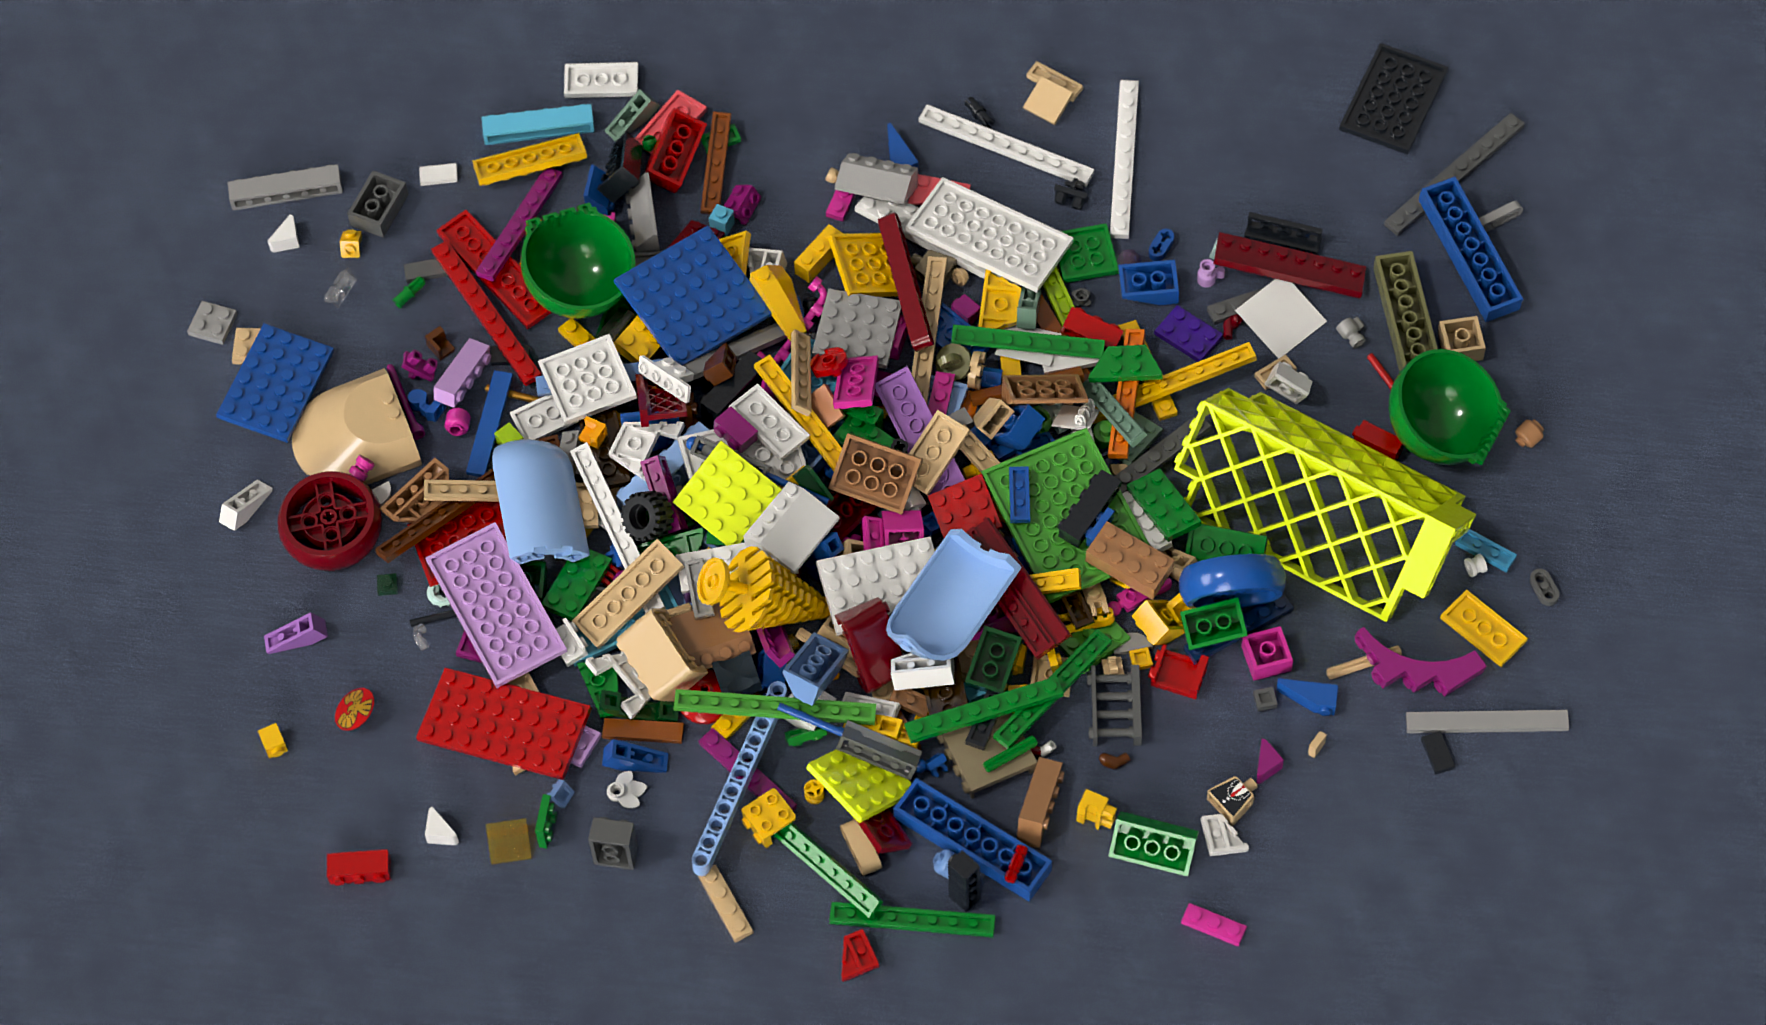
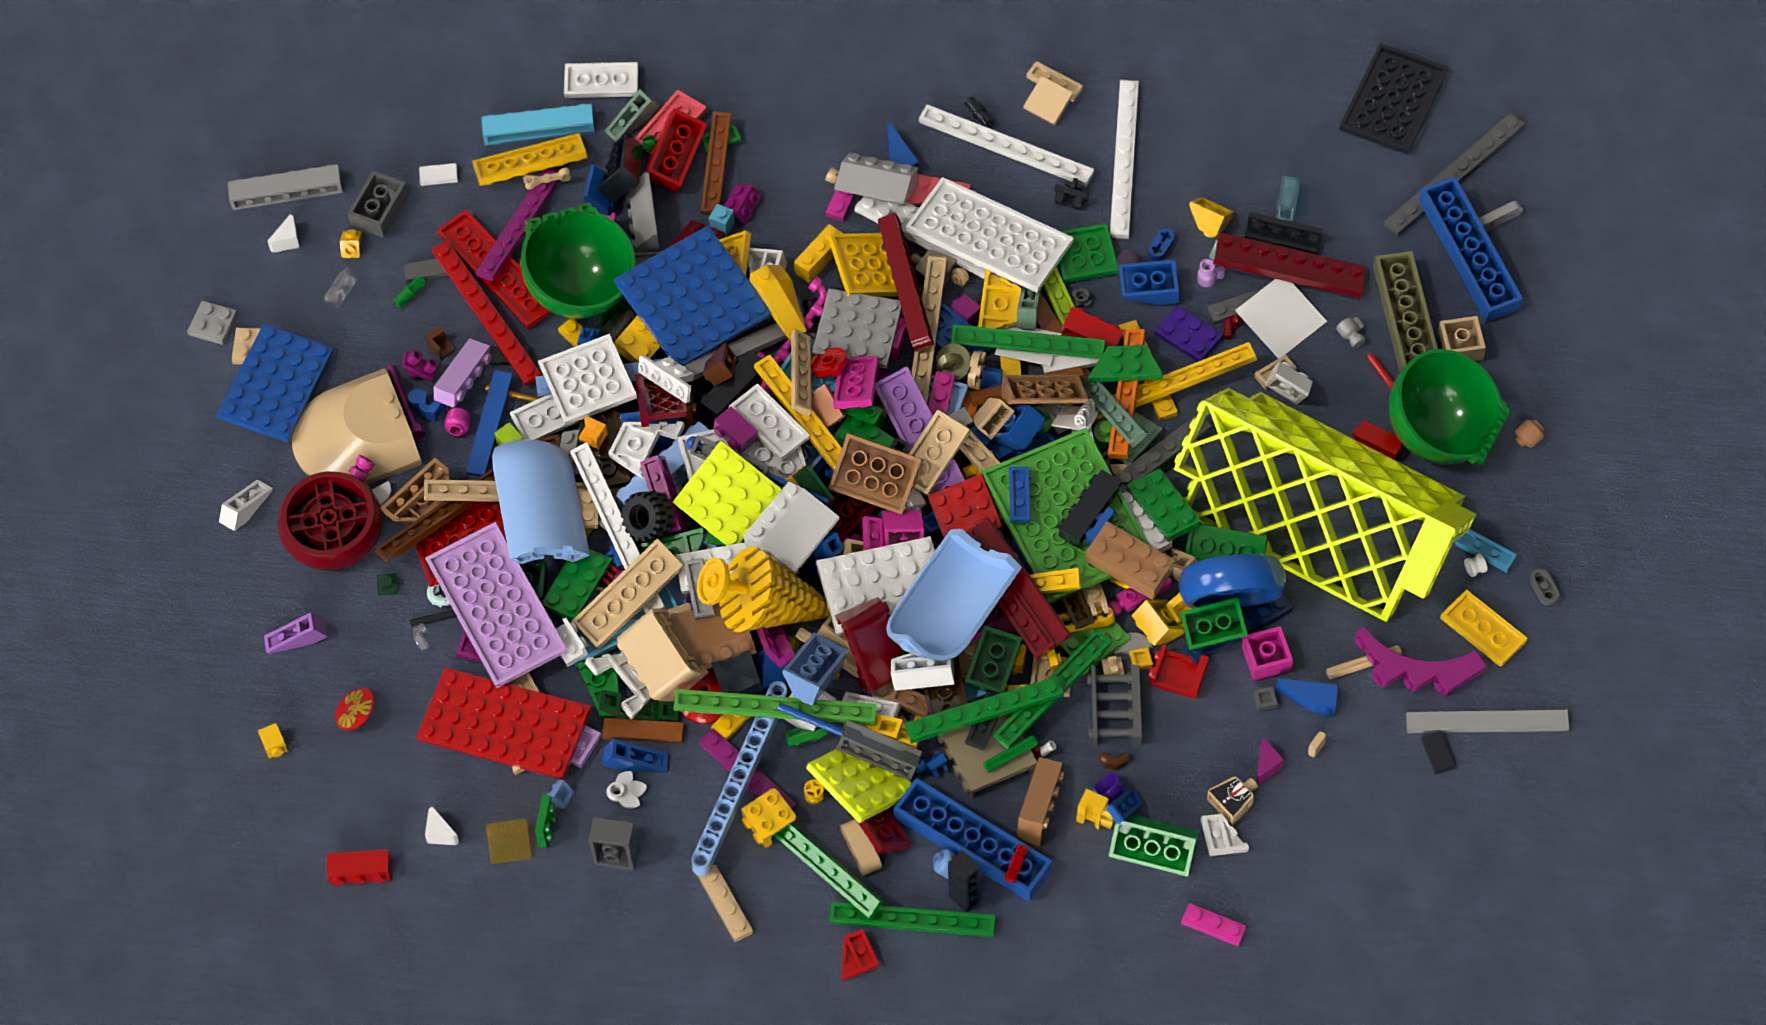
none -> tan piece [524,168,570,189]
none -> blue tile [577,327,600,345]
none -> dark purple hair [1093,772,1124,803]
none -> blue tile [1106,787,1143,825]
none -> yellow slope [1189,197,1235,238]
none -> clear light blue brick [1276,176,1300,221]

